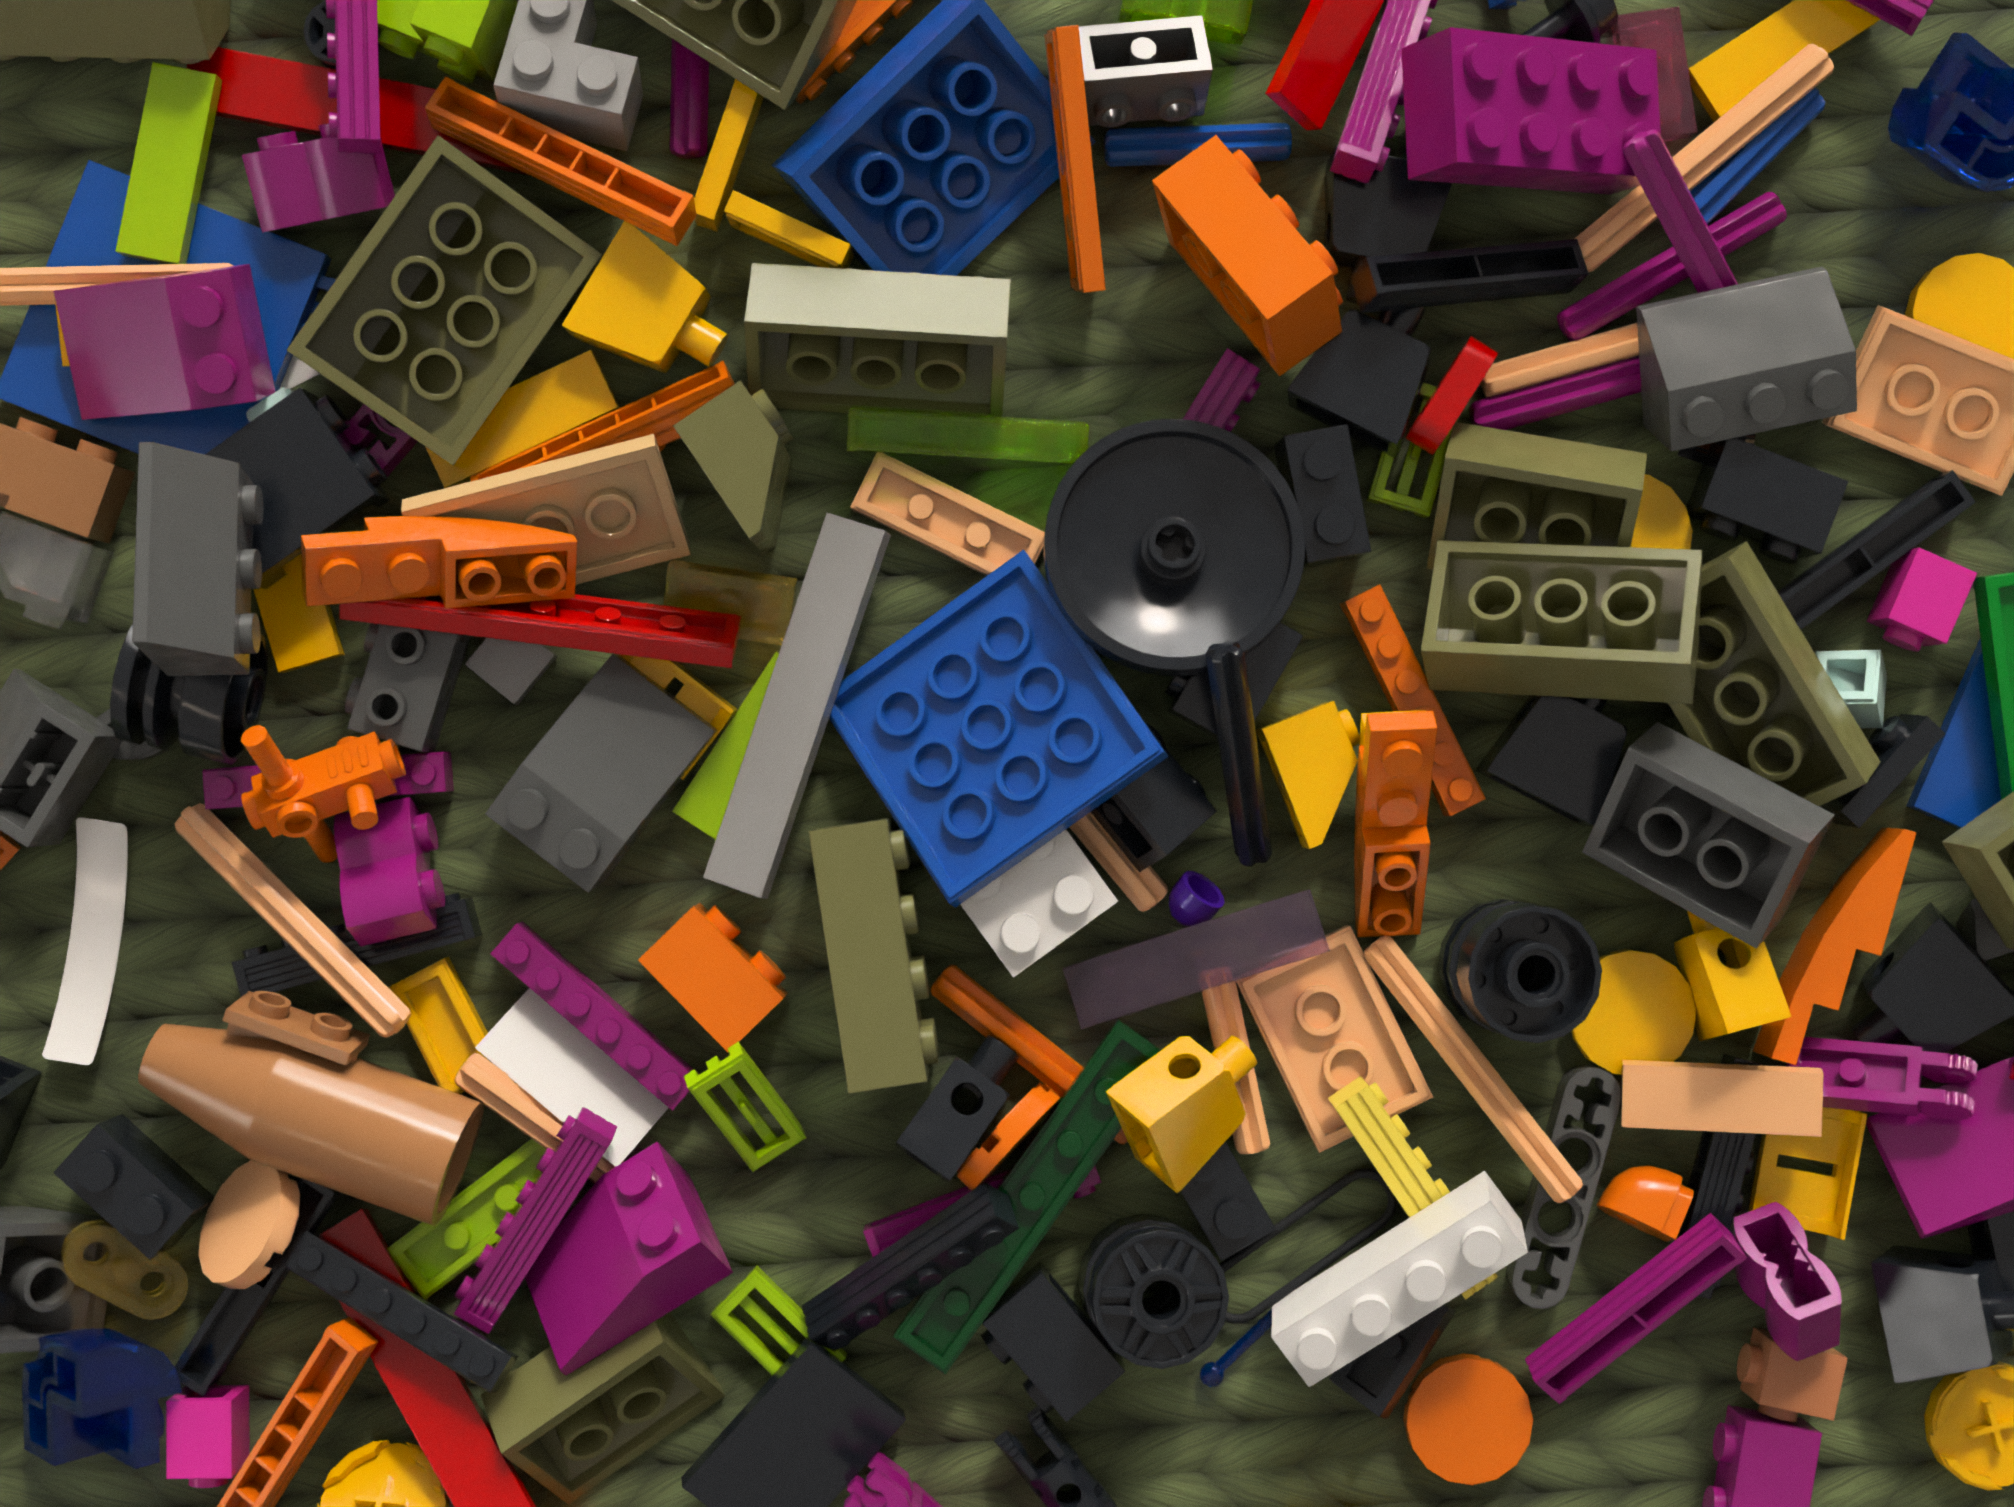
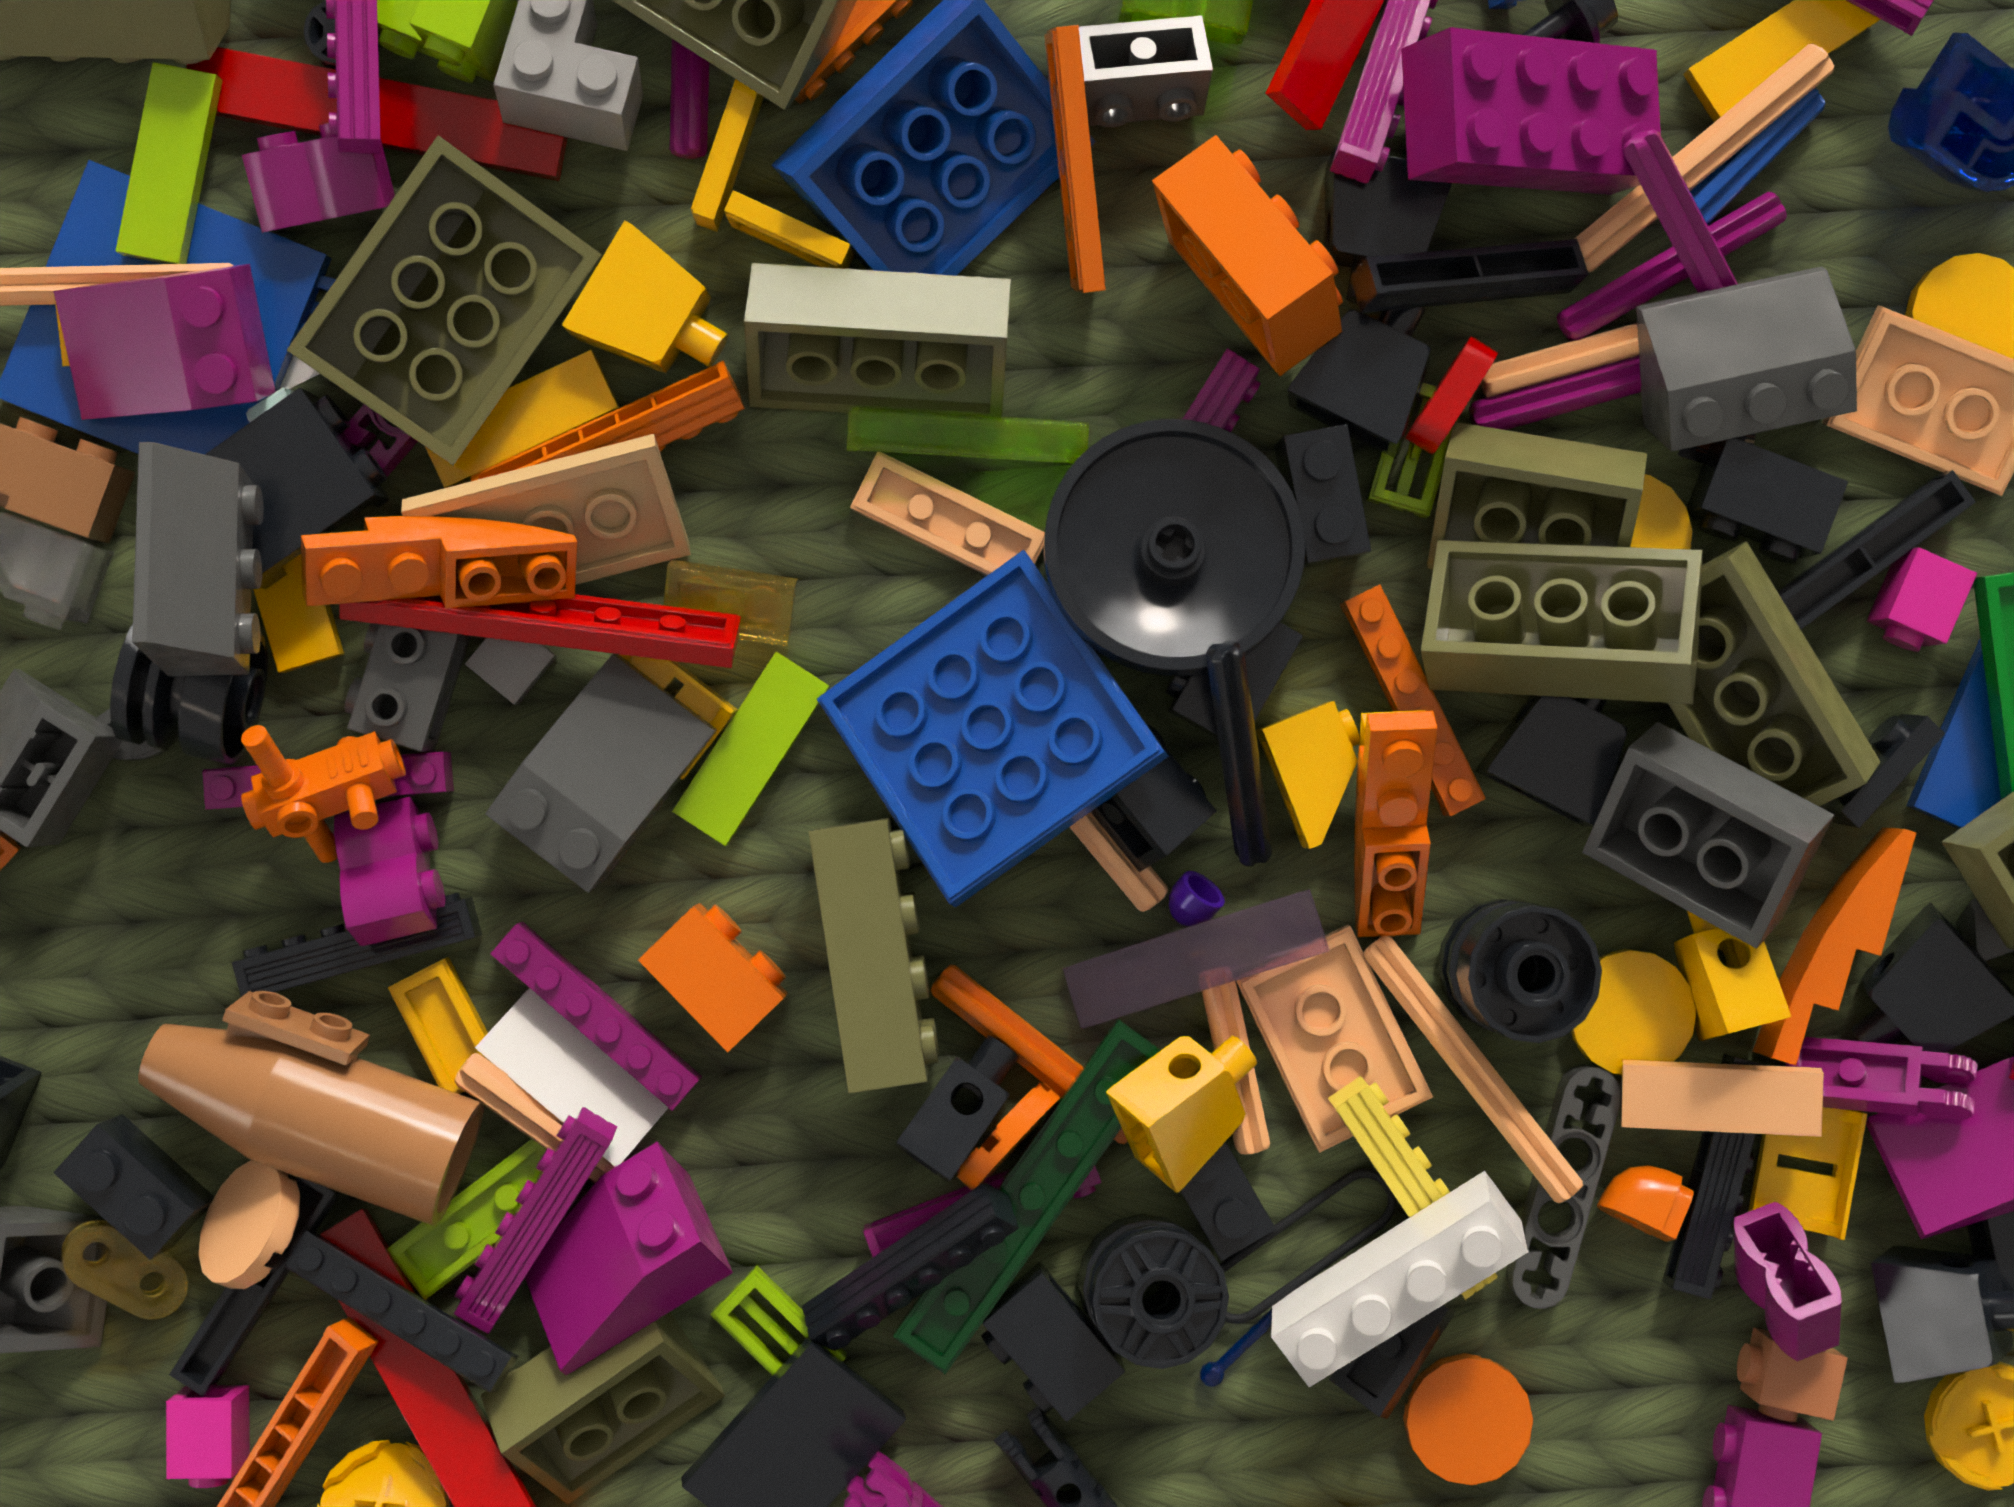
clear blue brick [22,1328,182,1469] -> none
white sticker [42,817,128,1065] -> none
light nougat axle [175,803,411,1038] -> none
orange piece [425,76,697,246] -> none
olive slope [673,380,794,555] -> none
lime tile [684,1041,807,1172] -> none
light grey tile [703,513,891,899] -> none
white brick [960,830,1118,978] -> none
blue axle [1104,123,1292,167] -> none
magenta piece [1525,1213,1747,1404] -> none
clear pink plate [1611,6,1697,141] -> none
light aqua slope [1815,650,1887,728] -> none

